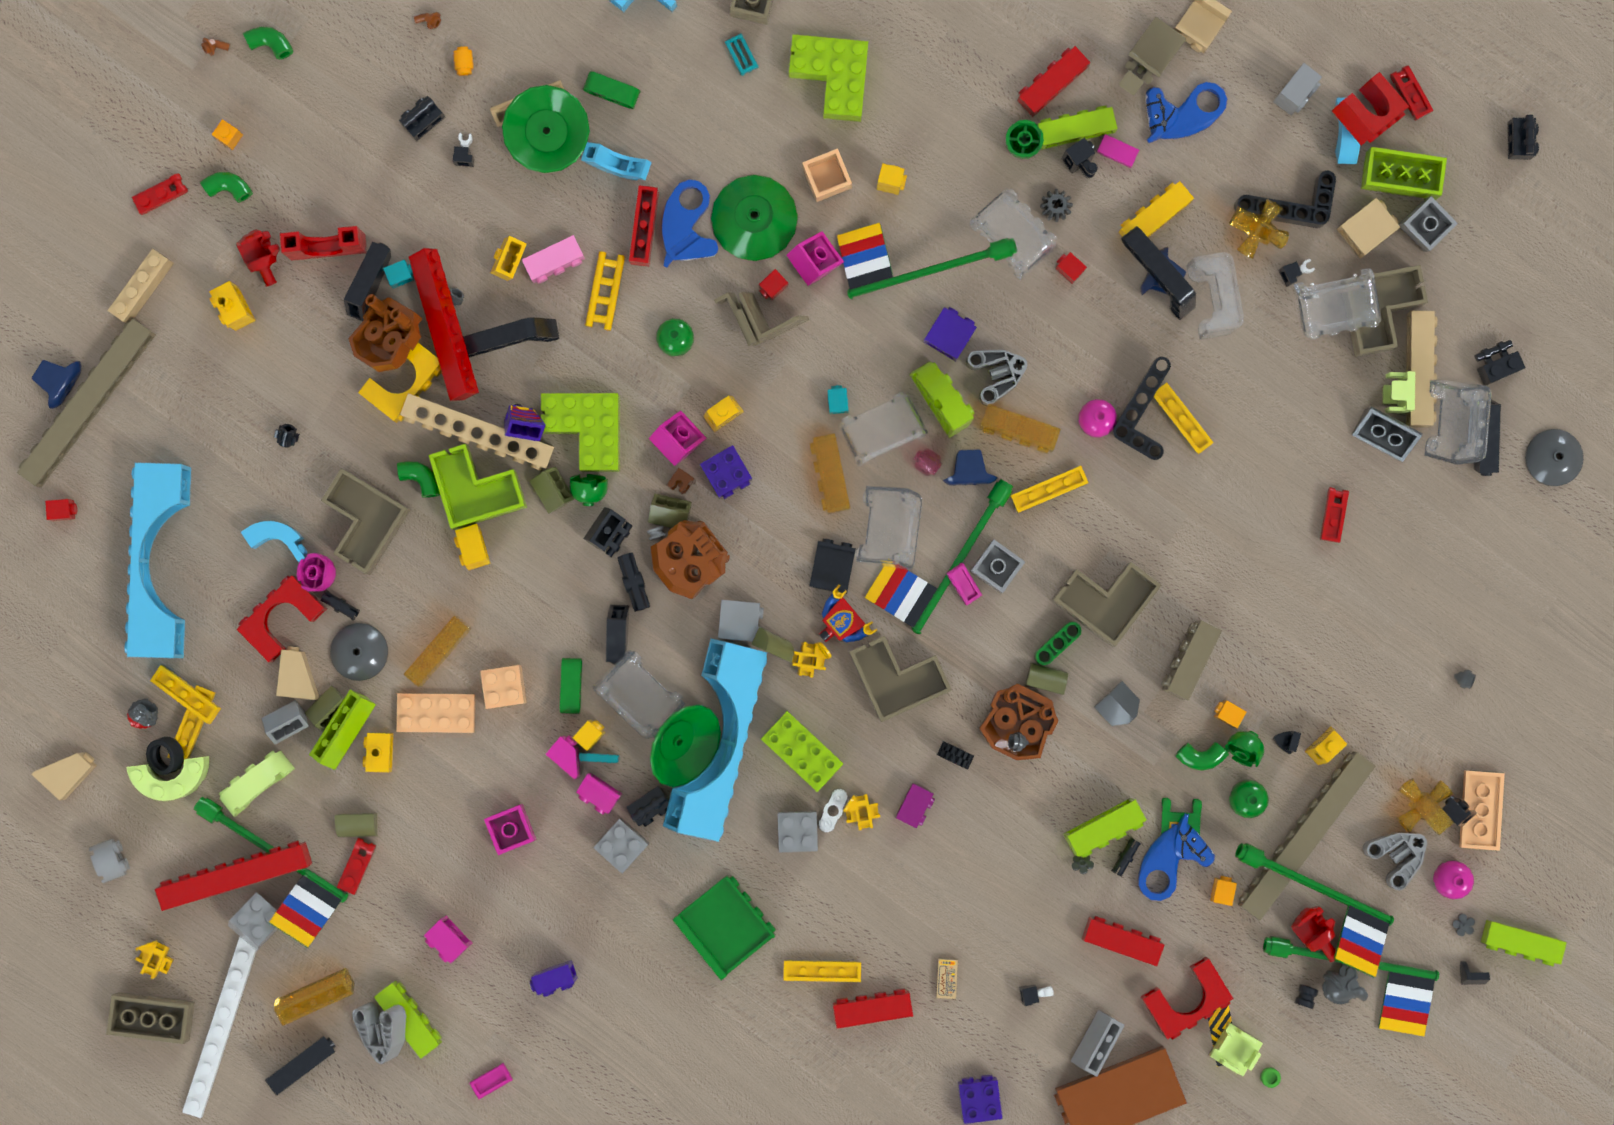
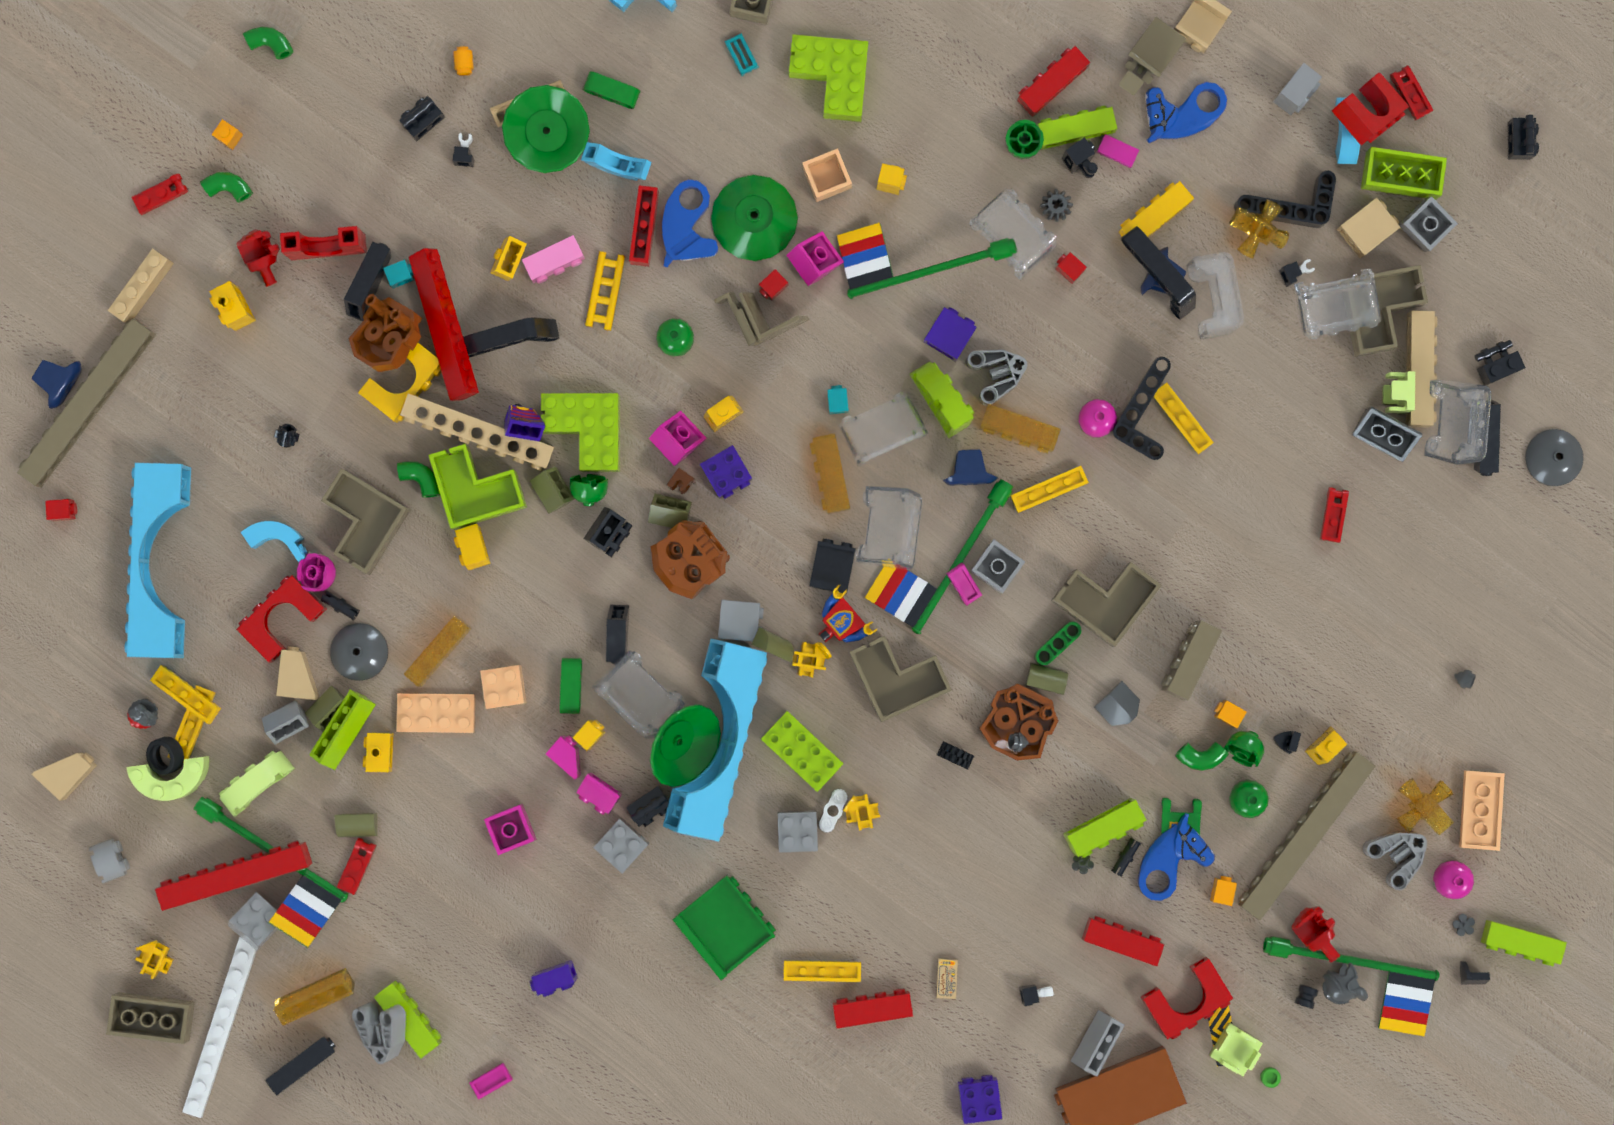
dark orange plate [201,38,230,56] -> none
dark orange plate [414,12,441,30] -> none
dark pink brick [423,915,473,964] -> none
dark grey plate [450,288,464,306] -> none
teal tile [579,753,619,763] -> none
black piece [617,552,650,612] -> none
light grey bush [647,526,666,540] -> none
magenta brick [895,783,935,829] -> none
clear pink head [913,448,942,476] -> none
flag [1235,843,1394,978] -> none
black brick [1442,795,1477,826] -> none

